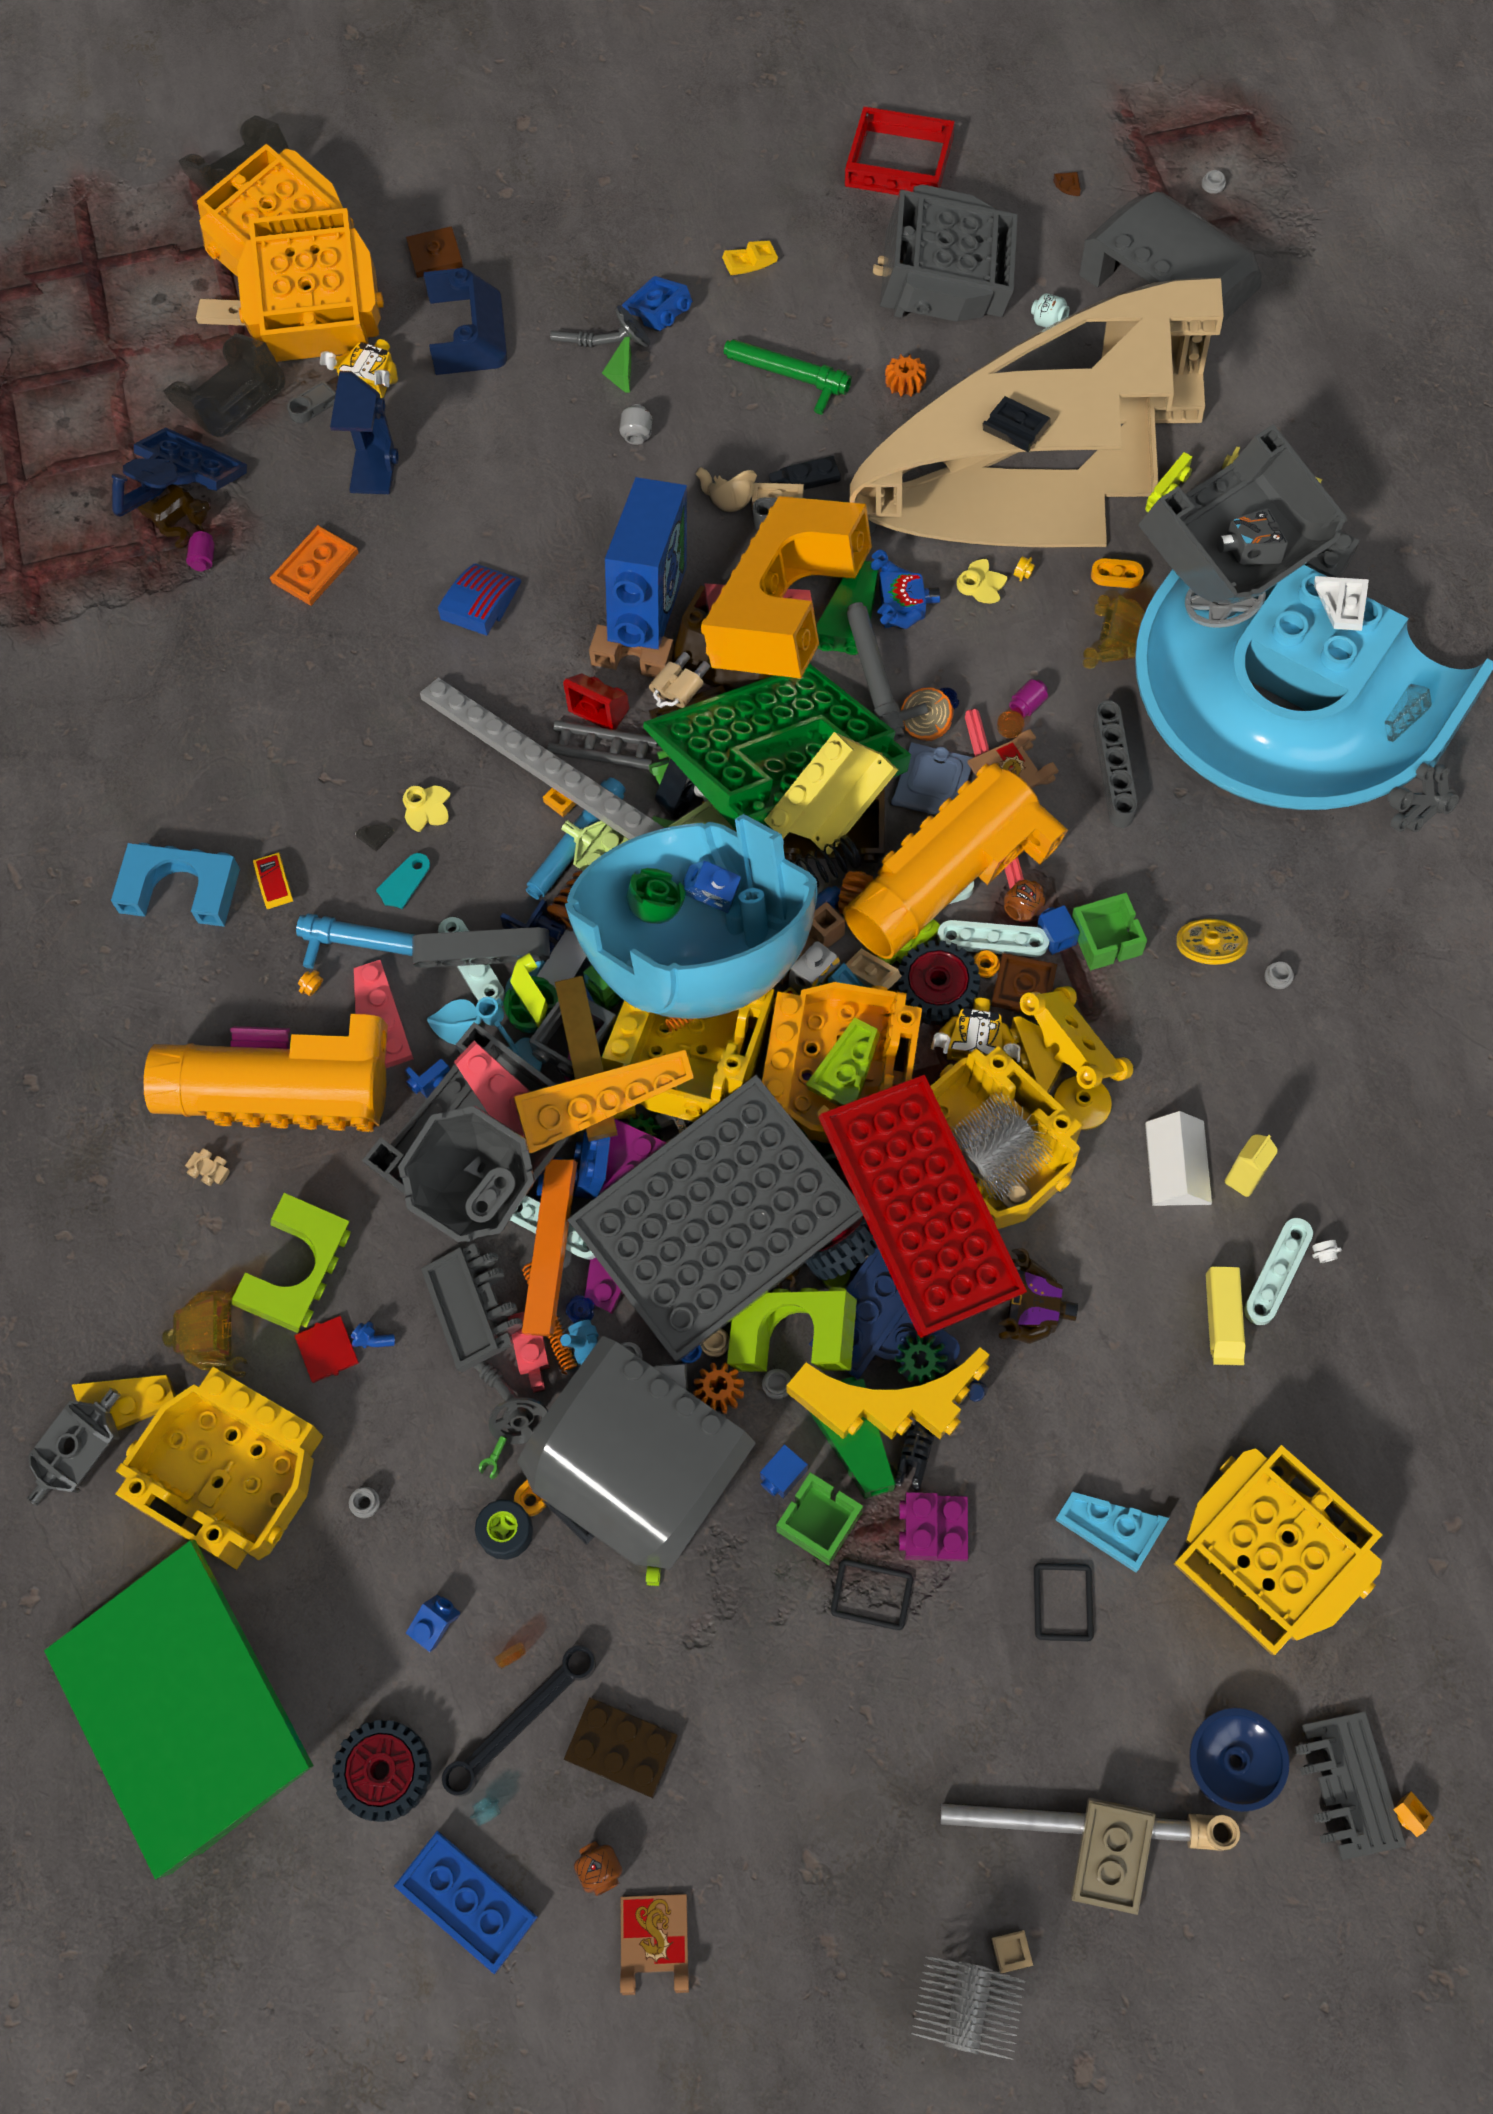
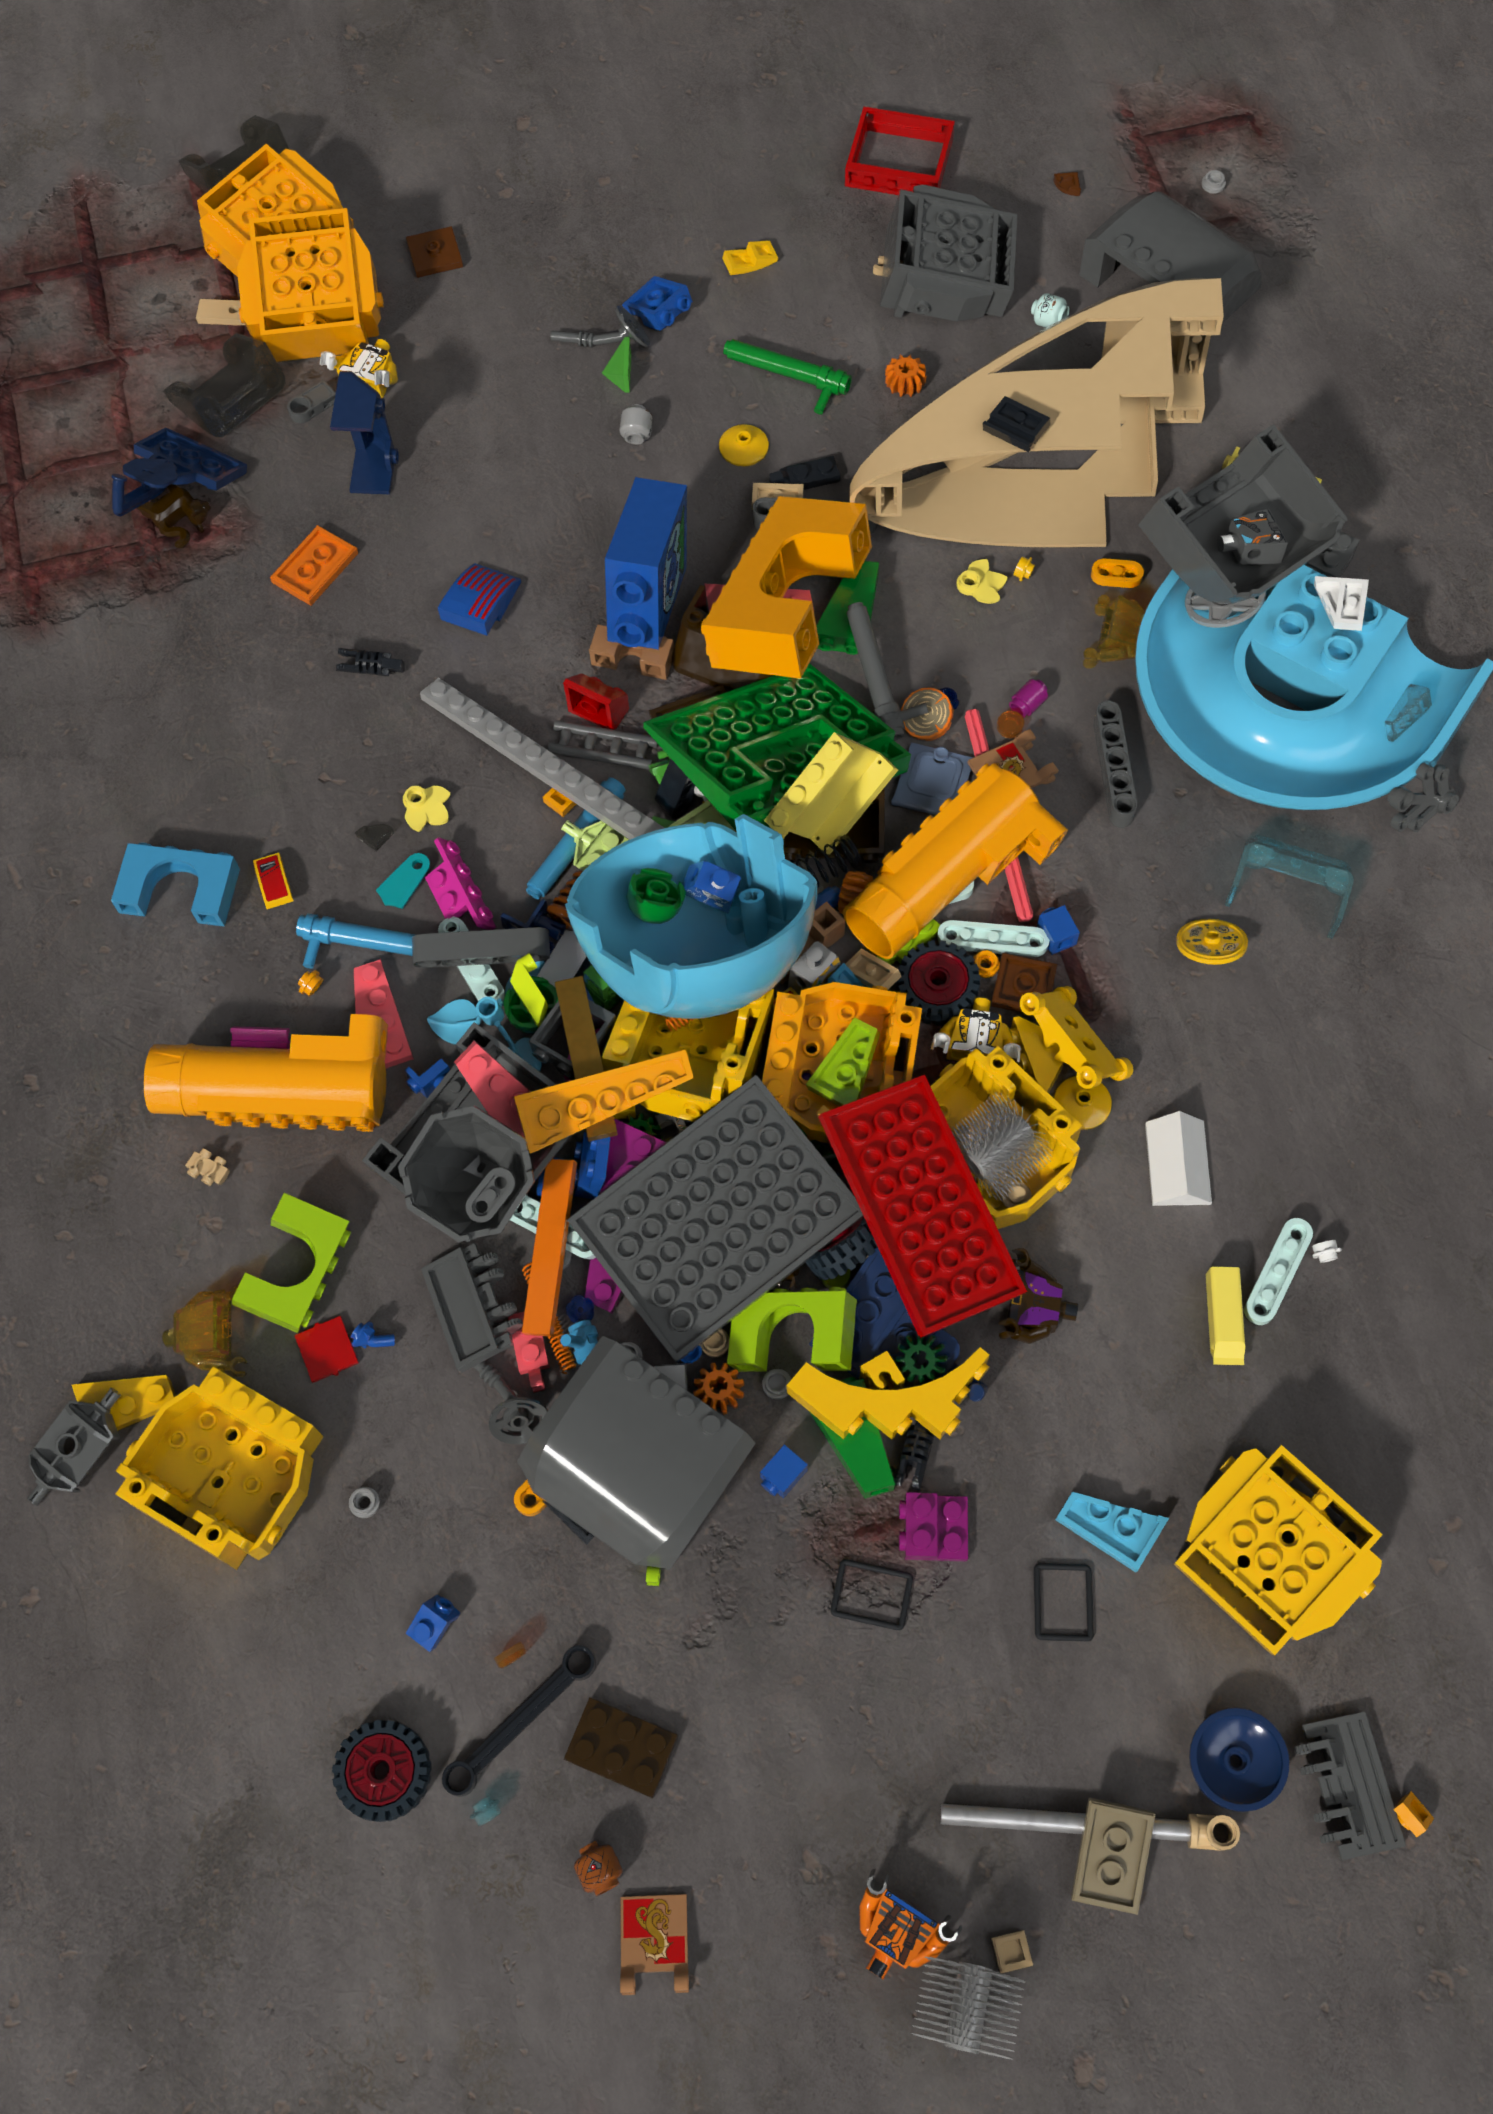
green slope [44,1540,314,1880] -> none
magenta brick [186,531,215,571] -> none
blue plate [394,1831,538,1974] -> none
dark blue windscreen [424,268,507,375] -> none
black wheel [475,1499,533,1560] -> none
bright green hand [479,1436,507,1479] -> none
tan piece [649,652,710,708] -> none
tan piece [695,467,757,512] -> none
bright green piece [776,1472,863,1566] -> none
blue torso [871,549,940,629] -> none
dark orange head [1004,880,1045,921] -> none
bright green piece [1071,892,1147,971] -> none
neon yellow hinge [1145,452,1192,512] -> none
light yellow piece [1225,1135,1277,1197] -> none
light grey plate [1264,962,1294,989] -> none
none -> black hinge [336,648,405,676]
none -> dark pink bracket [425,837,496,930]
none -> yellow dish [719,424,769,466]
none -> yellow hinge [859,1351,905,1390]
none -> torso [859,1869,962,1980]
none -> clear light blue windscreen [1225,835,1354,939]

